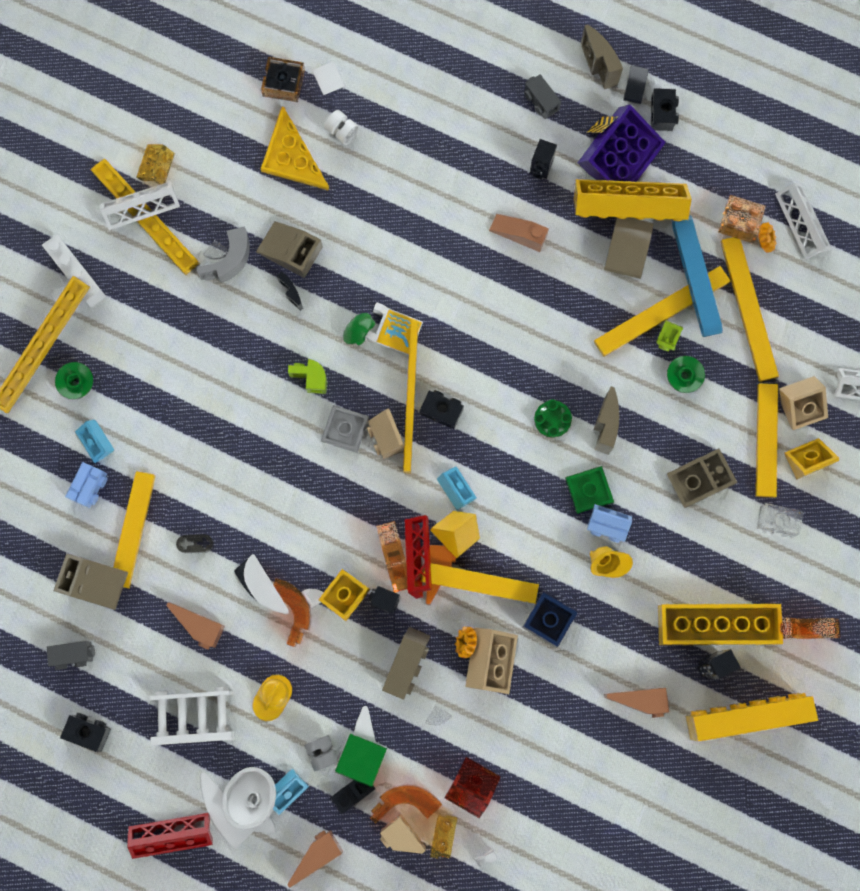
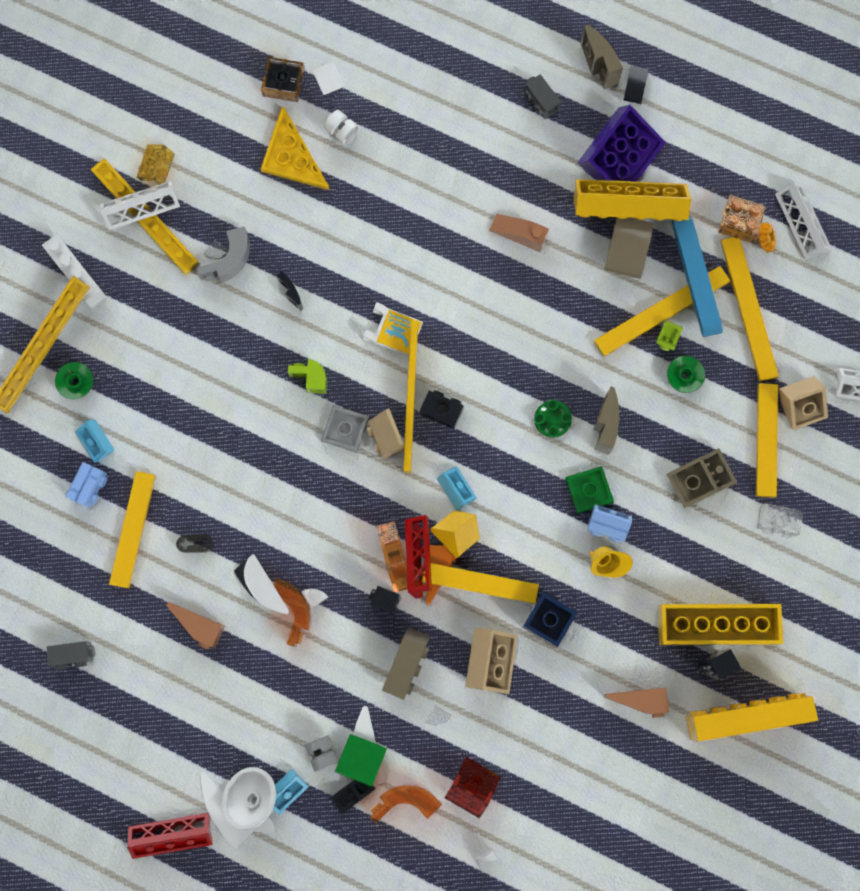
dark tan slope [53,553,128,610] -> none
black brick [60,712,111,752] -> none
white fence [149,687,234,745] -> none
yellow piece [253,675,292,721] -> none
dark tan slope [256,221,323,278] -> none
nougat slope [287,830,343,888] -> none
yellow slope [318,569,370,621] -> none
green dish [343,313,375,346] -> none
tan slope [380,814,426,854] -> none
clear yellow bracket [430,813,457,859] -> none
light orange gear [454,626,477,658] -> none
black brick [530,139,557,179] -> none
sticker [586,116,618,133] -> none
black brick [651,88,679,131] -> none
clear orange arch [780,618,841,639] -> none
yellow slope [784,438,840,480] -> none

